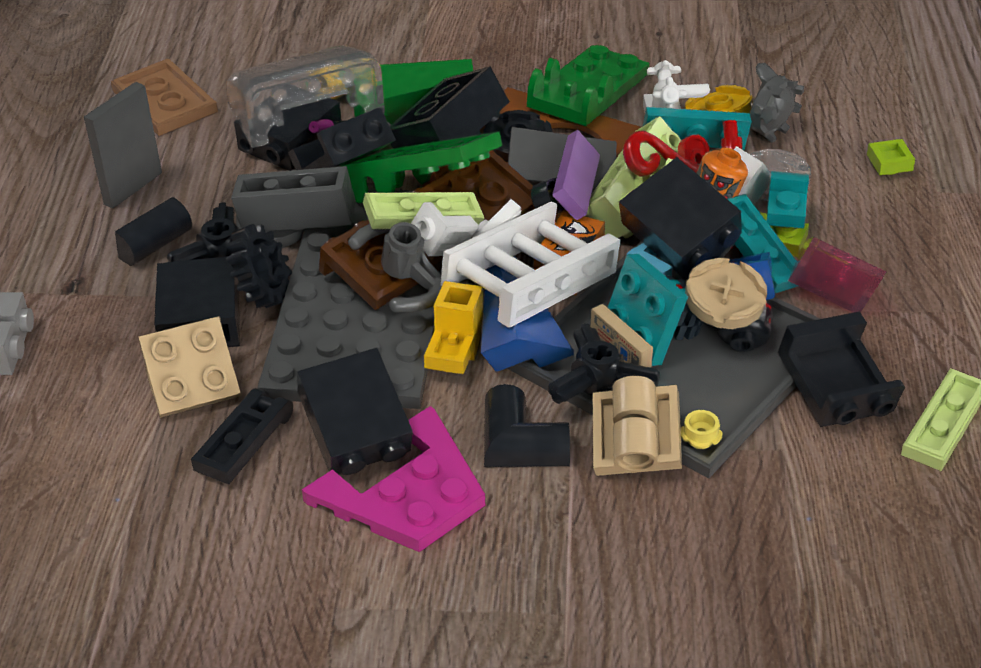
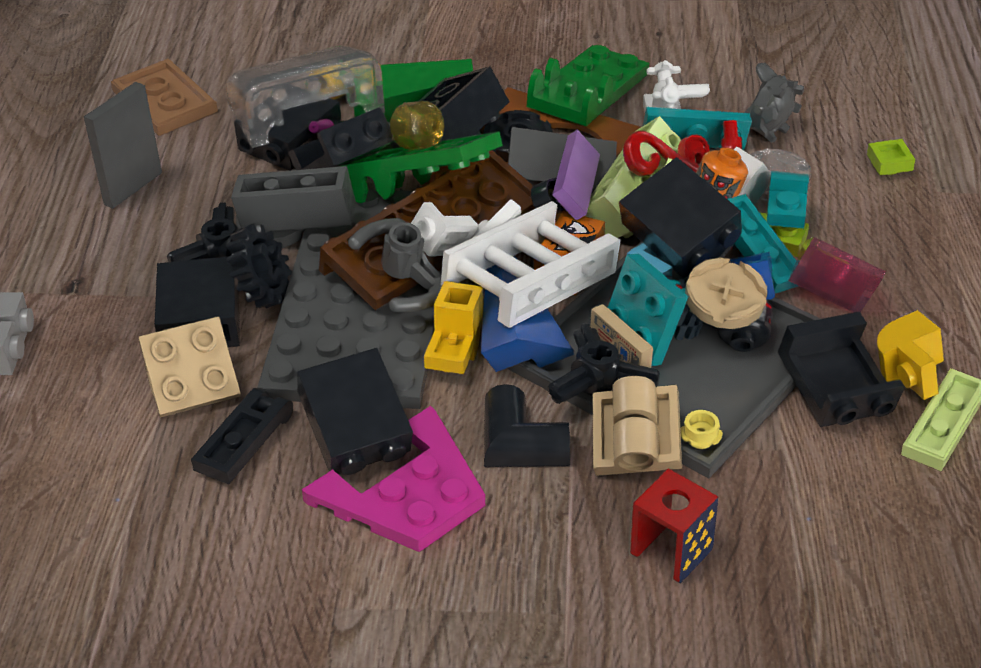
black brick [115,197,192,266] -> none
yellowish green tile [363,192,484,229] -> none
yellow tile [685,85,753,113] -> none
none -> clear yellow head [390,101,445,150]
none -> red piece [630,468,719,583]
none -> yellow brick [877,310,944,400]

